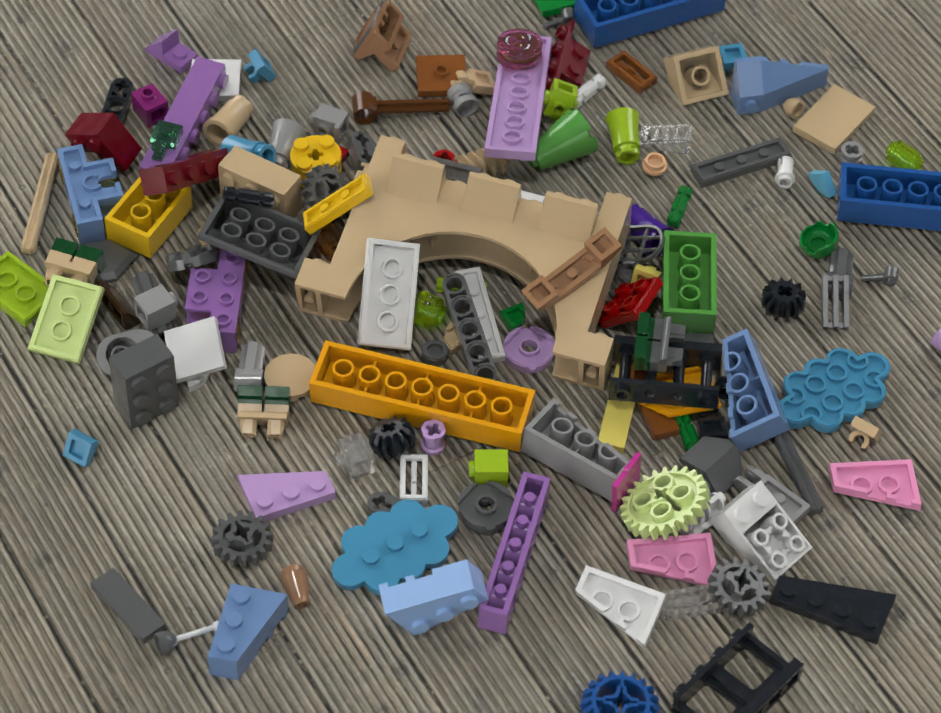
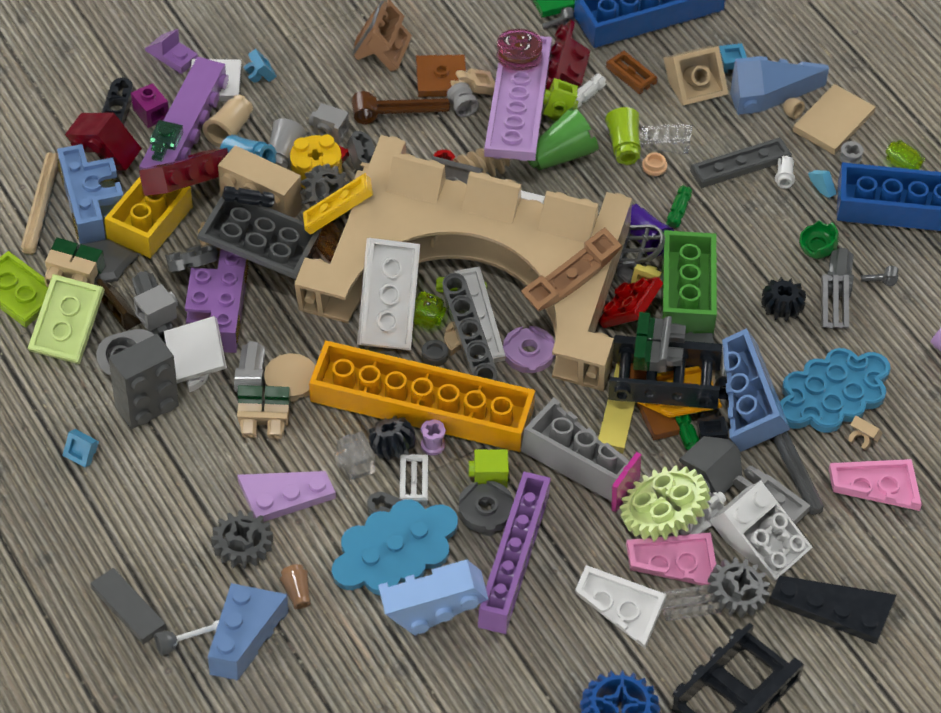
green tile [499,302,525,332] -> none

